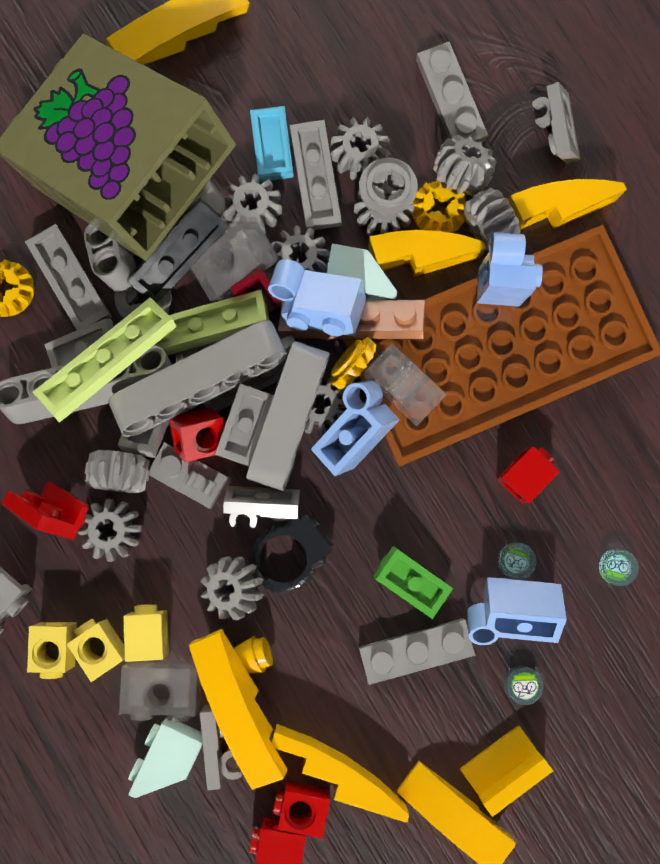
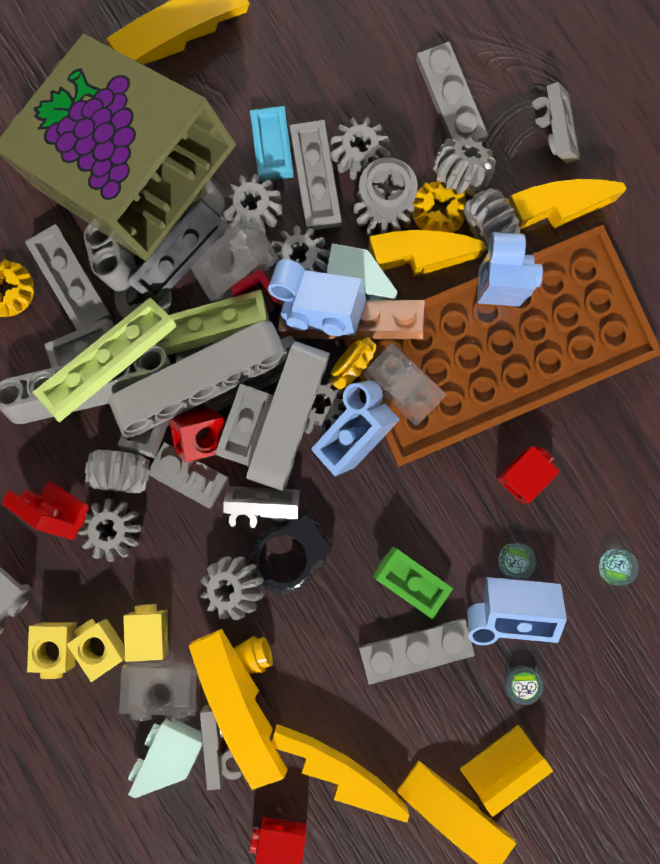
red brick [273,780,330,839] -> none

